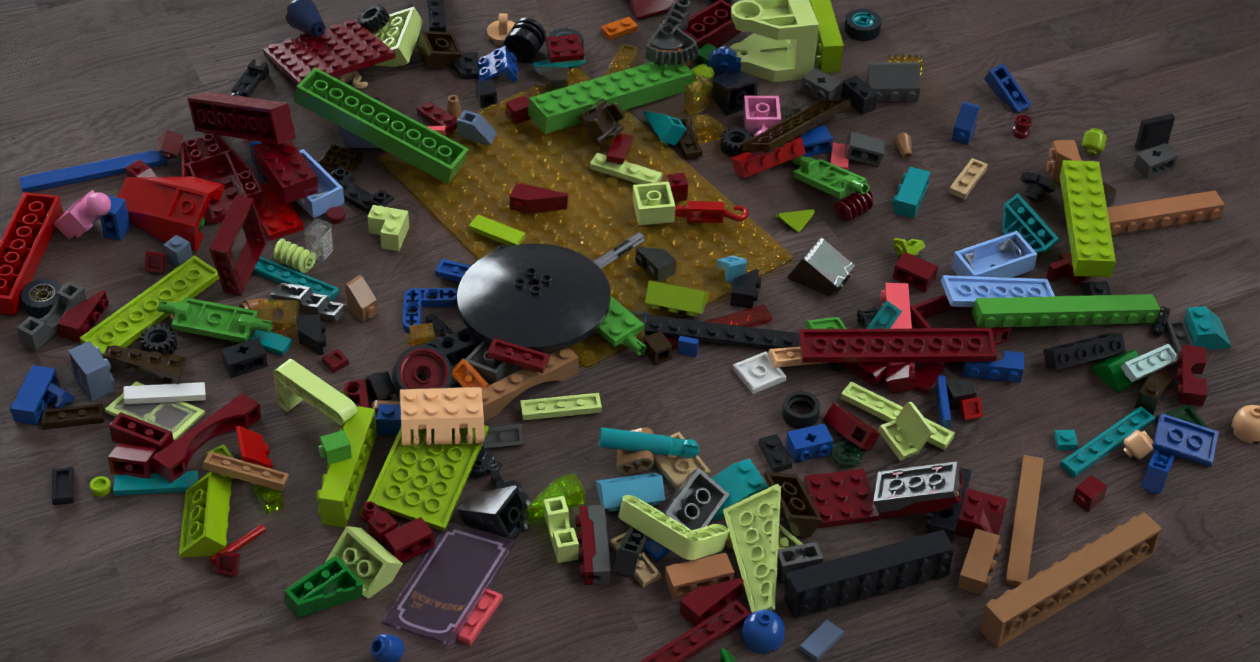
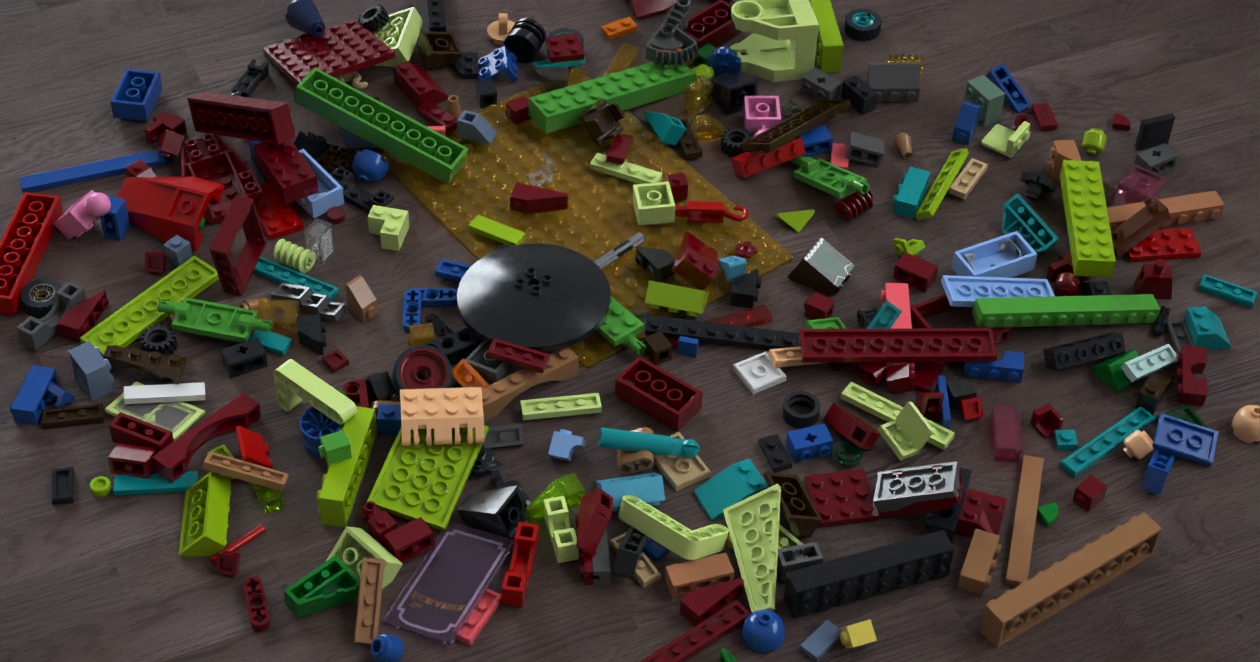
dark grey slope [661,468,730,530] -> none
none -> blue brick [110,69,162,121]
none -> dark red brick [144,113,187,145]
none -> dark red beam [243,576,271,632]
none -> black slope [293,131,331,160]
none -> blue wheel [299,406,344,459]
none -> blue cylinder [352,149,390,183]
none -> medium nougat plate [354,557,385,646]
none -> dark red slope [393,61,449,108]
none -> red arch [501,522,539,607]
none -> clear bracket [526,153,555,187]
none -> light blue brick [548,429,586,462]
none -> dark red slope [576,488,613,557]
none -> dark red brick [615,356,703,431]
none -> dark red slope [672,232,719,290]
none -> dark red plant [736,241,758,258]
none -> dark red brick [804,292,835,320]
none -> light yellow brick [840,619,877,649]
none -> lime tile [915,148,969,220]
none -> dark red slope [915,391,944,422]
none -> sand green brick [964,75,1005,127]
none -> yellowish green bracket [981,121,1031,158]
none -> clear pink brick [990,403,1024,462]
none -> dark red panel [1030,403,1063,439]
none -> dark red tile [1031,103,1058,131]
none -> green tile [1037,502,1058,527]
none -> dark red head [1054,272,1080,296]
none -> reddish brown brick [1110,196,1171,258]
none -> dark red tile [1112,112,1131,130]
none -> clear pink panel [1118,164,1167,204]
none -> red plate [1126,228,1202,262]
none -> dark red torso [1134,259,1173,299]
none -> teal tile [1197,274,1258,308]

